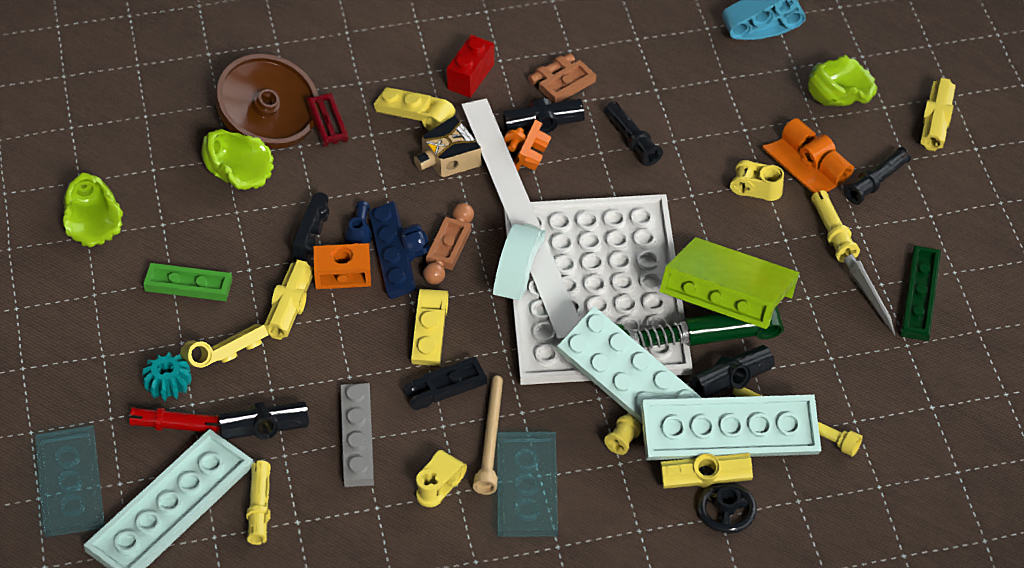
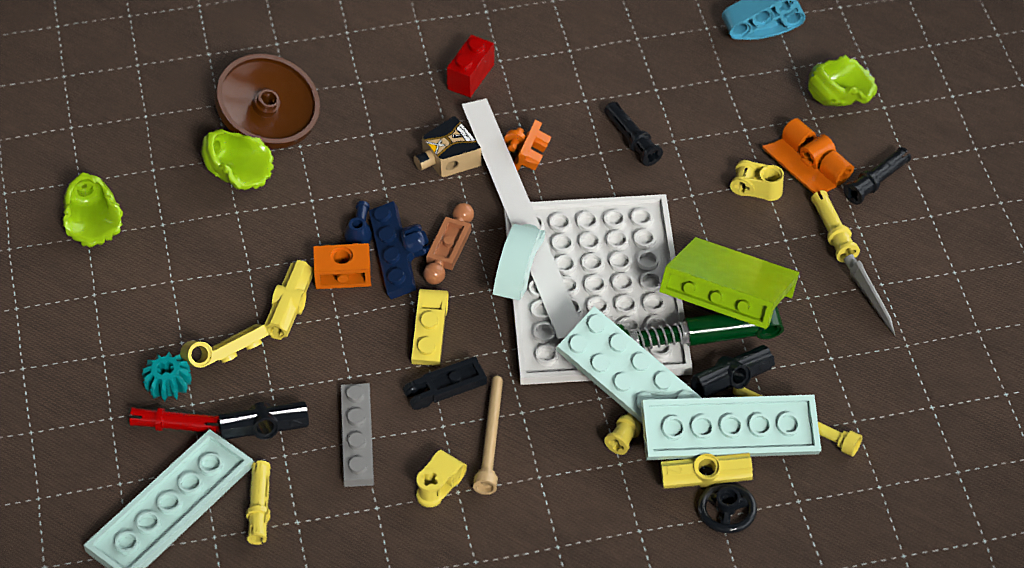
clear light blue tile [35,425,105,537] -> none
bright green plate [143,263,233,301] -> none
black hinge [292,192,329,262] -> none
dark red tile [306,93,349,147] -> none
light yellow plate [374,87,455,131] -> none
clear light blue tile [497,432,558,537] -> none
black piece [503,98,585,133] -> none
nougat plate [528,53,596,103] -> none
dark green tile [900,245,941,341] -> none
light yellow piece [920,78,956,151] -> none

